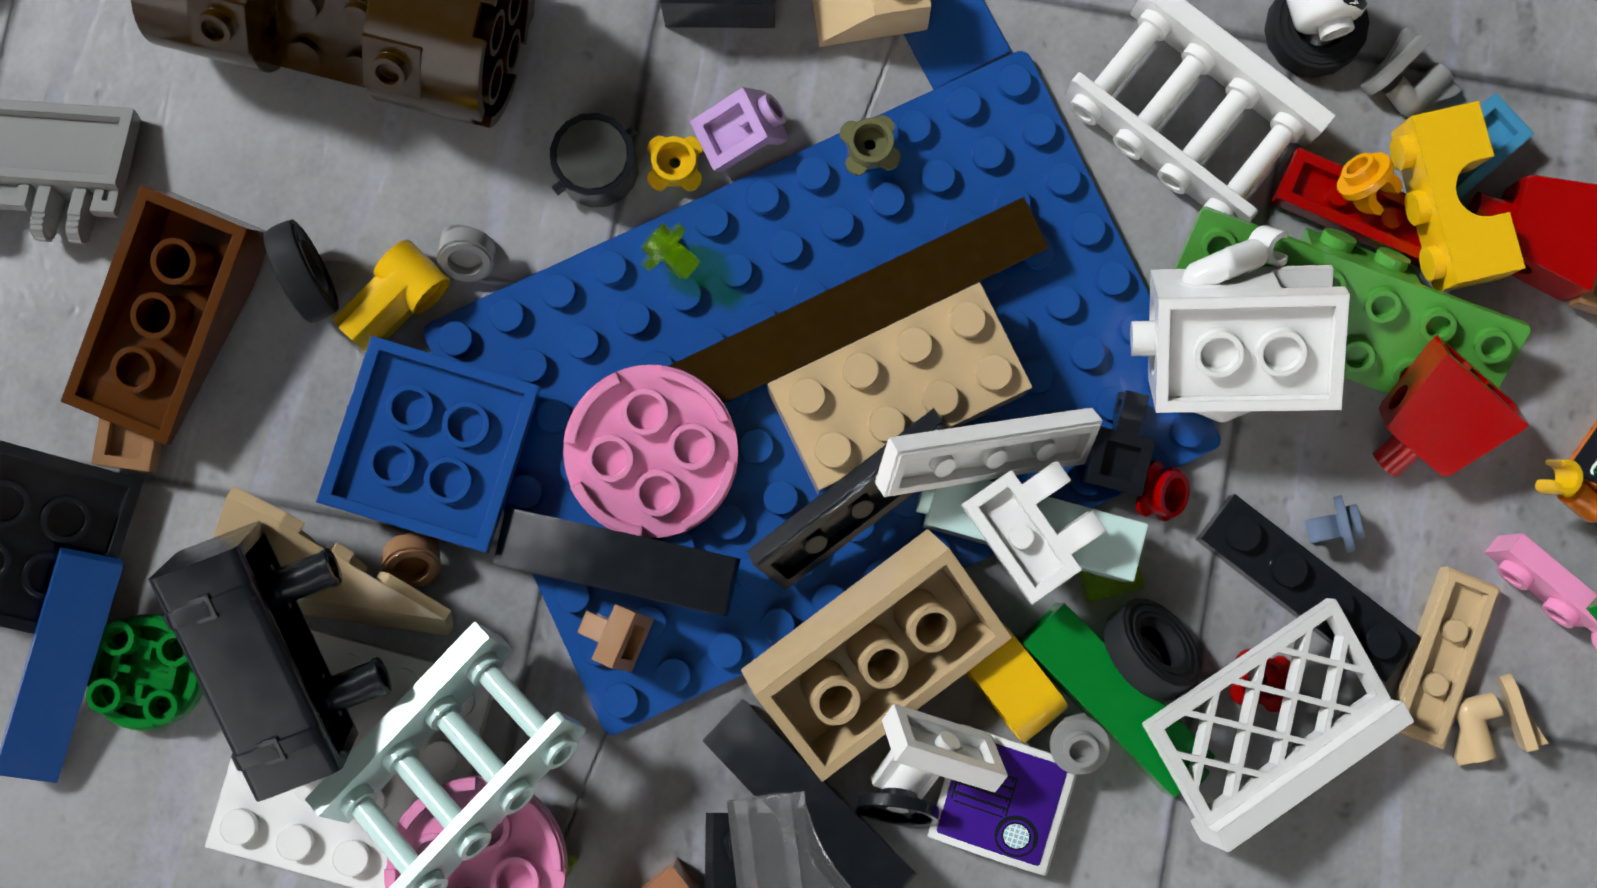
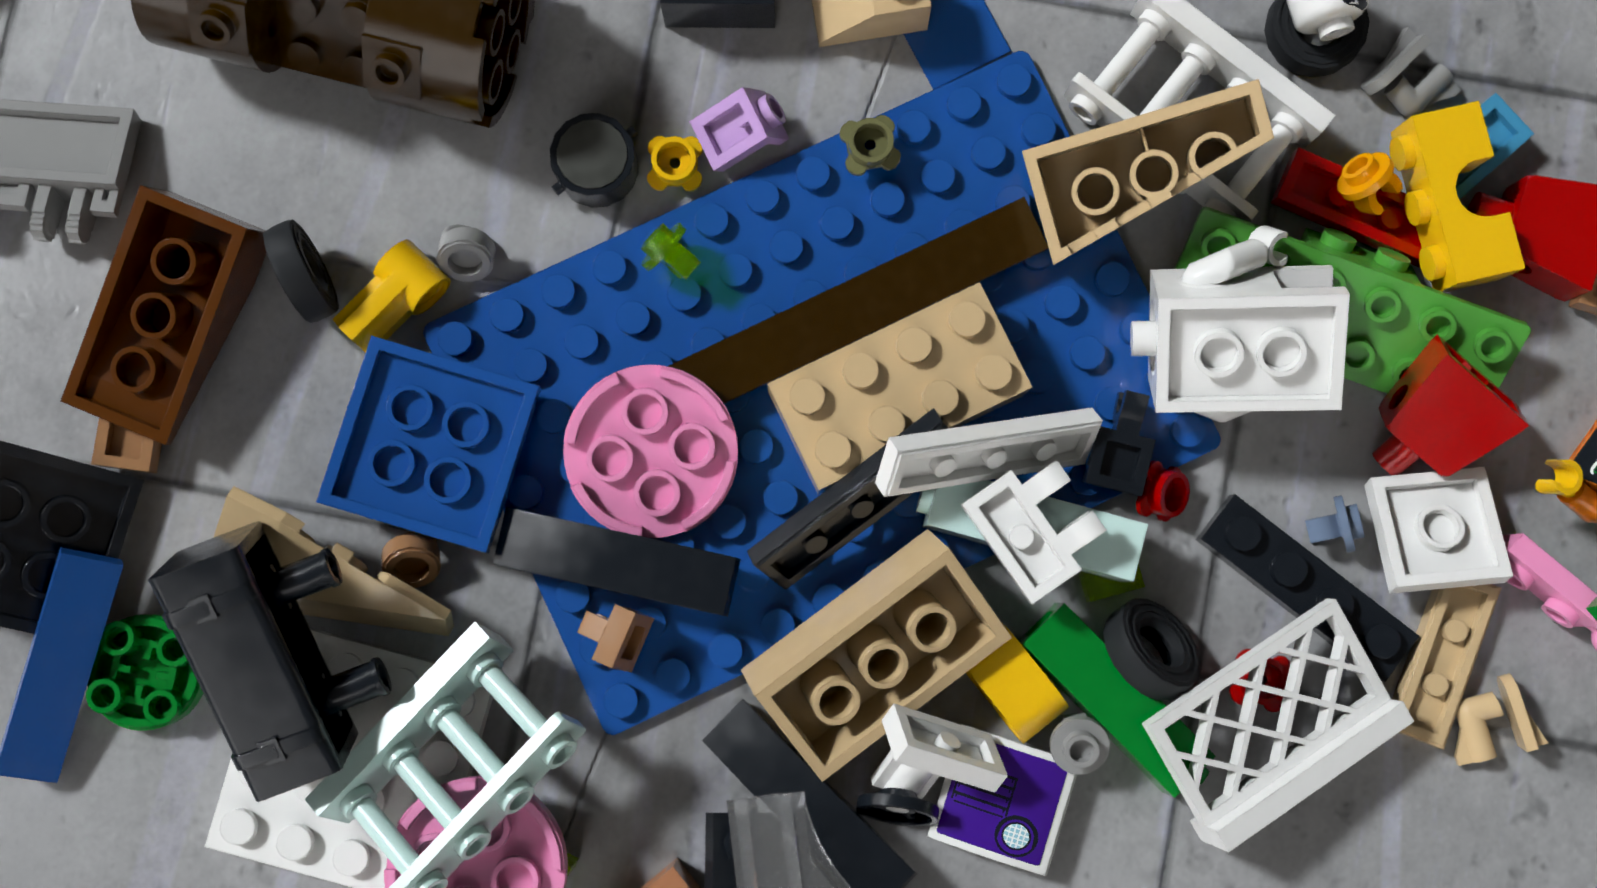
none -> tan wedge [1022,79,1274,265]
none -> white plate [1364,467,1513,594]

